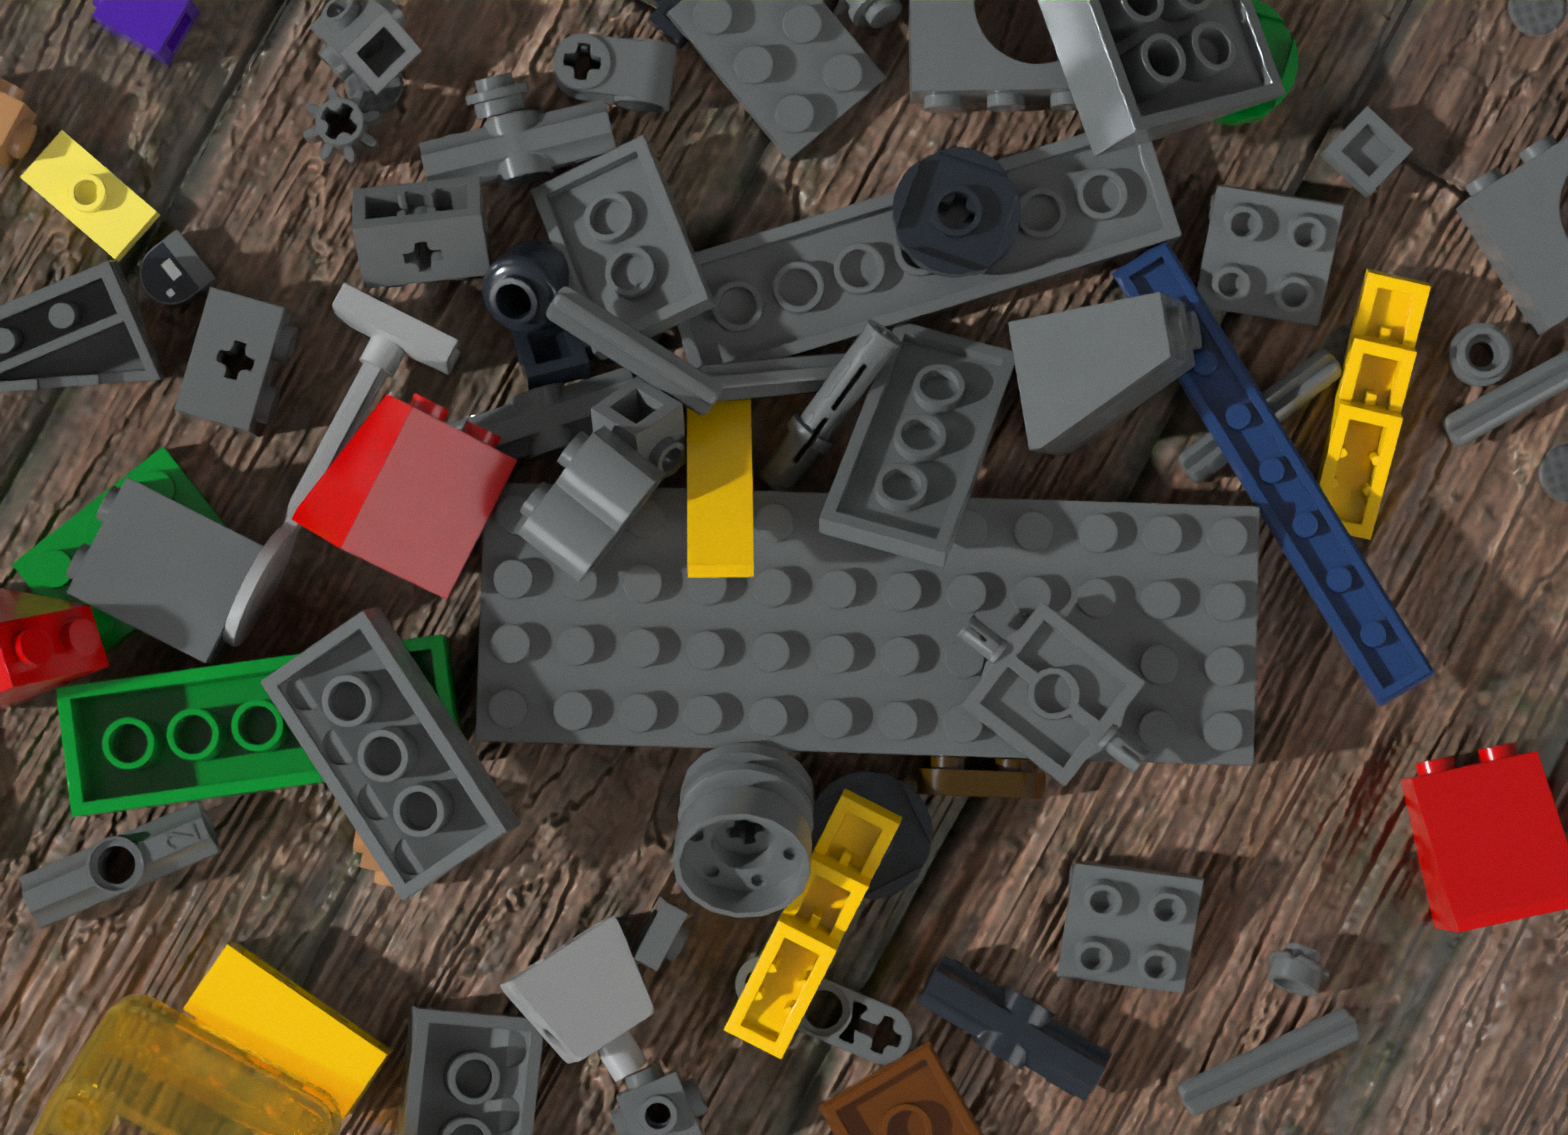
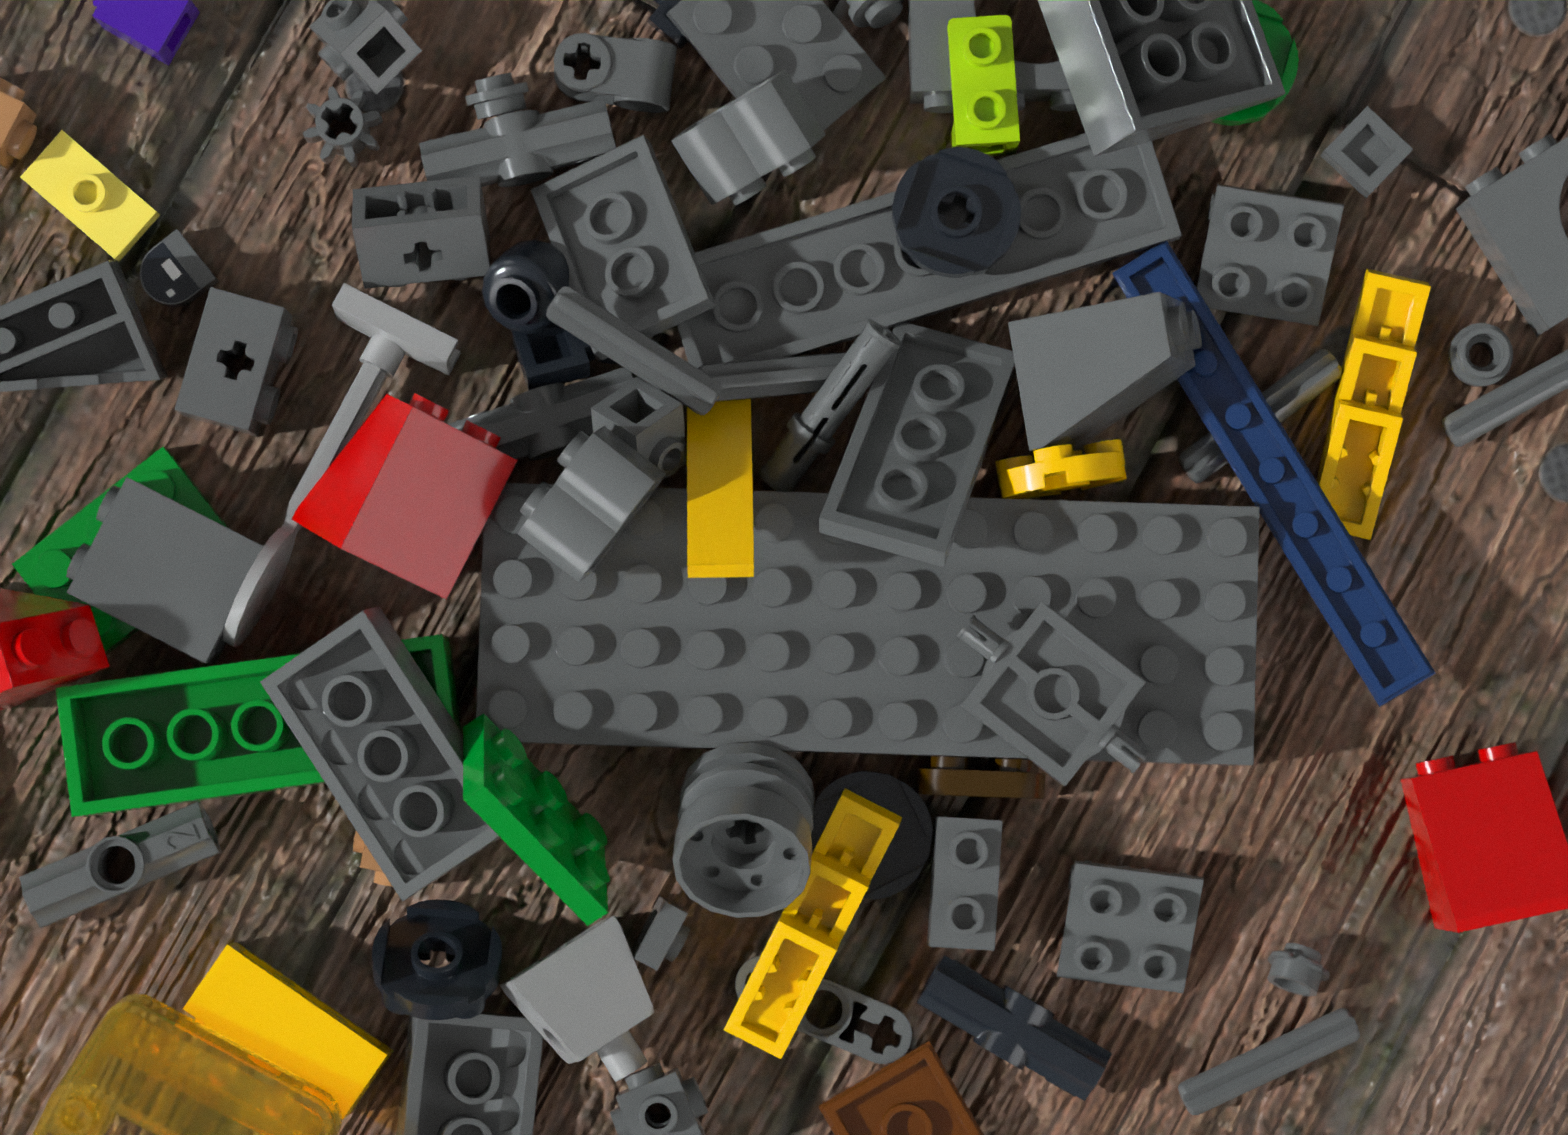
none -> black plate [372,899,502,1020]
none -> green plate [463,713,610,926]
none -> dark grey brick [671,69,826,206]
none -> dark grey brick [927,816,1002,951]
none -> lime bracket [947,15,1020,156]
none -> yellow plate [995,439,1127,499]

